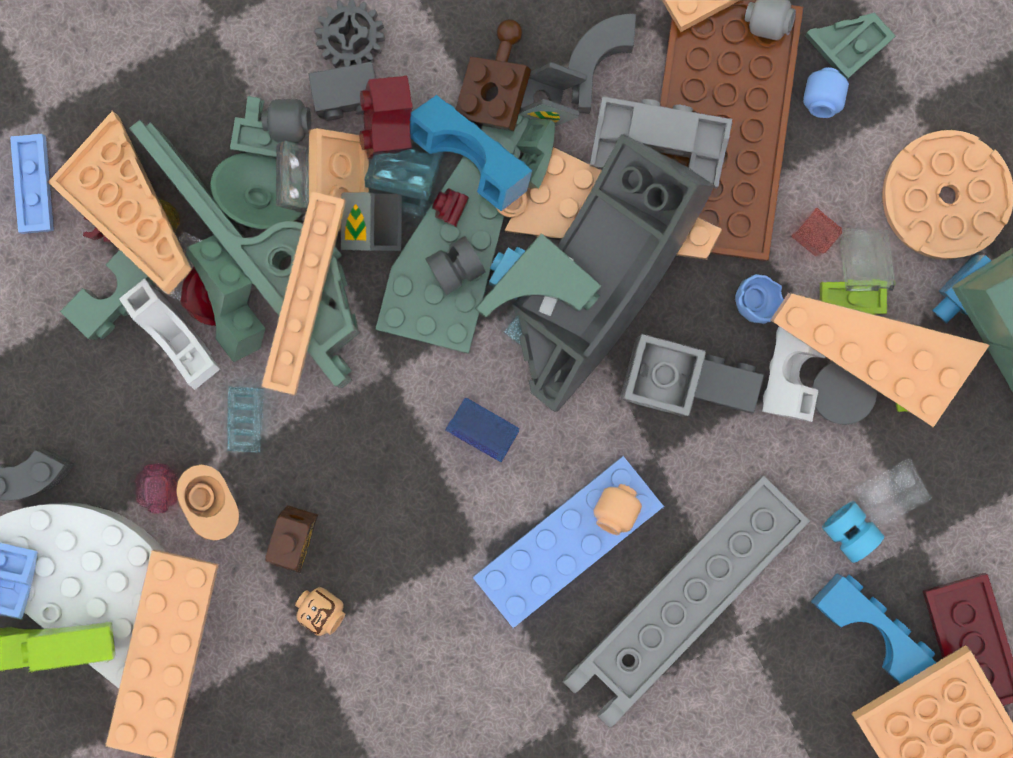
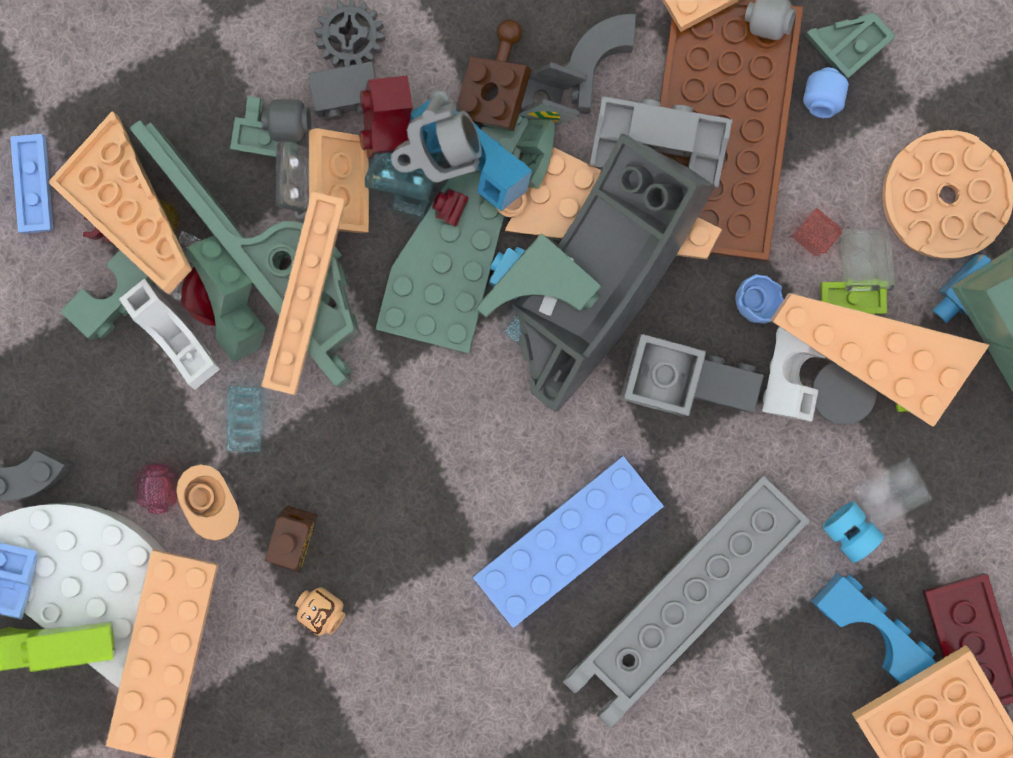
sand green hat [211,153,307,229] -> none
piece [341,192,402,251] -> none
dark grey wheel [426,236,486,295] -> none
clear blue panel [445,398,519,463] -> none
light nougat head [593,484,642,535] -> none
none -> light grey piece [391,90,482,182]

